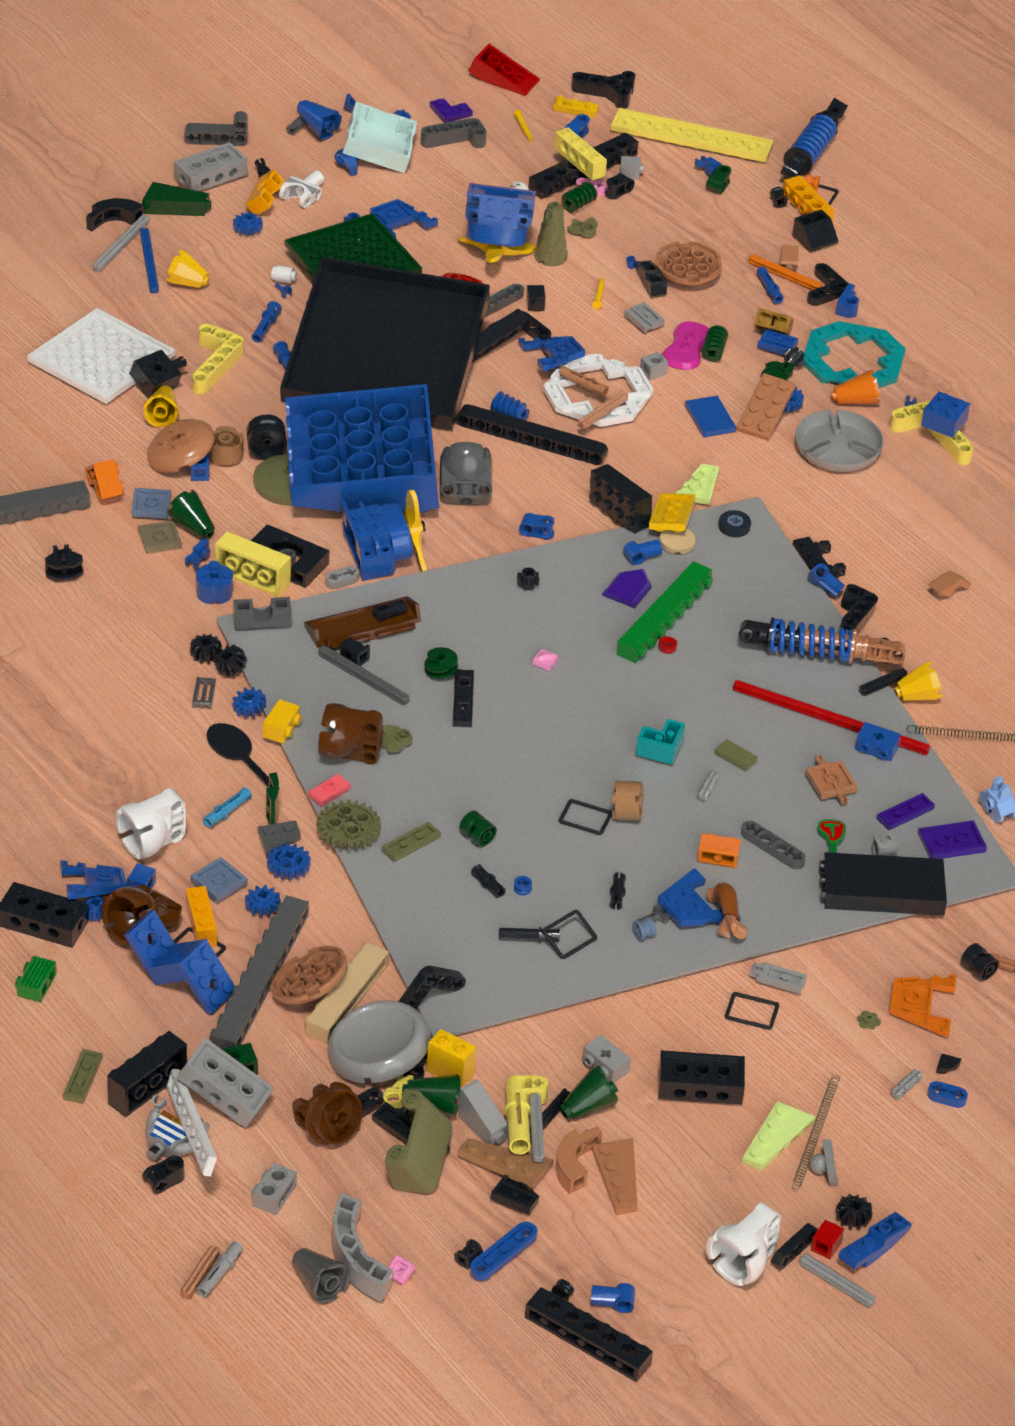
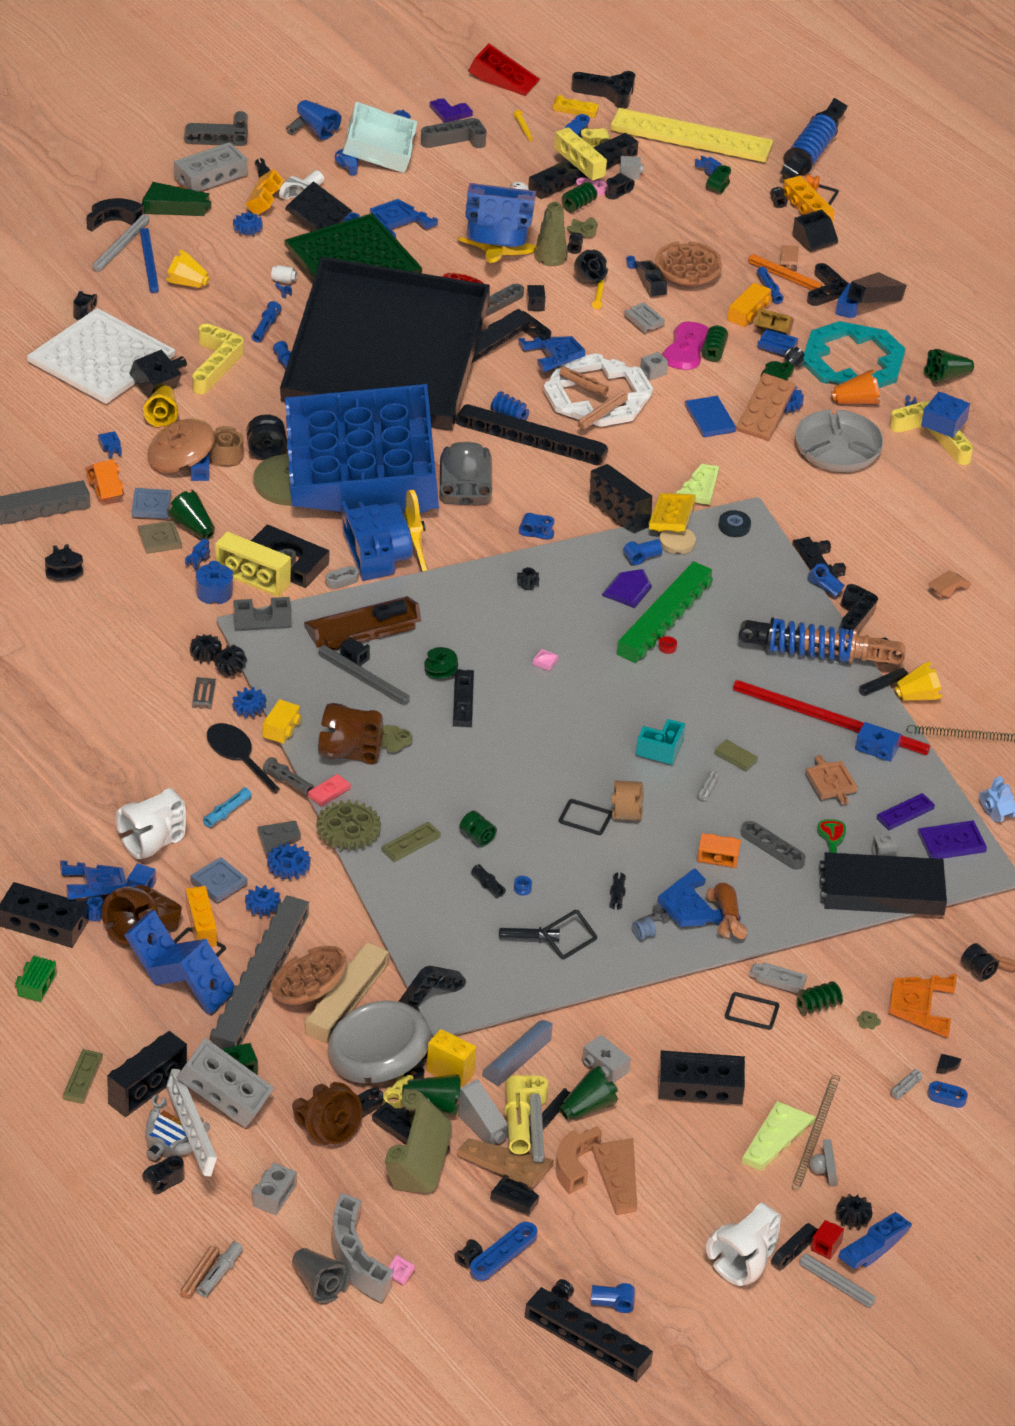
dark green slope [266,772,279,825] -> none
blue slope [343,93,356,113] -> none
none -> black piece [73,291,98,320]
none -> blue plate [98,431,122,458]
none -> dark grey pin [263,757,314,796]
none -> black plate [285,181,353,231]
none -> sand blue brick [482,1020,553,1087]
none -> black bush [567,232,584,254]
none -> black cylinder [574,249,608,284]
none -> light yellow piece [581,128,610,148]
none -> light orange brick [727,282,772,328]
none -> dark green piece [797,981,843,1016]
none -> black slope [847,272,907,303]
none -> dark green cone [924,349,974,383]

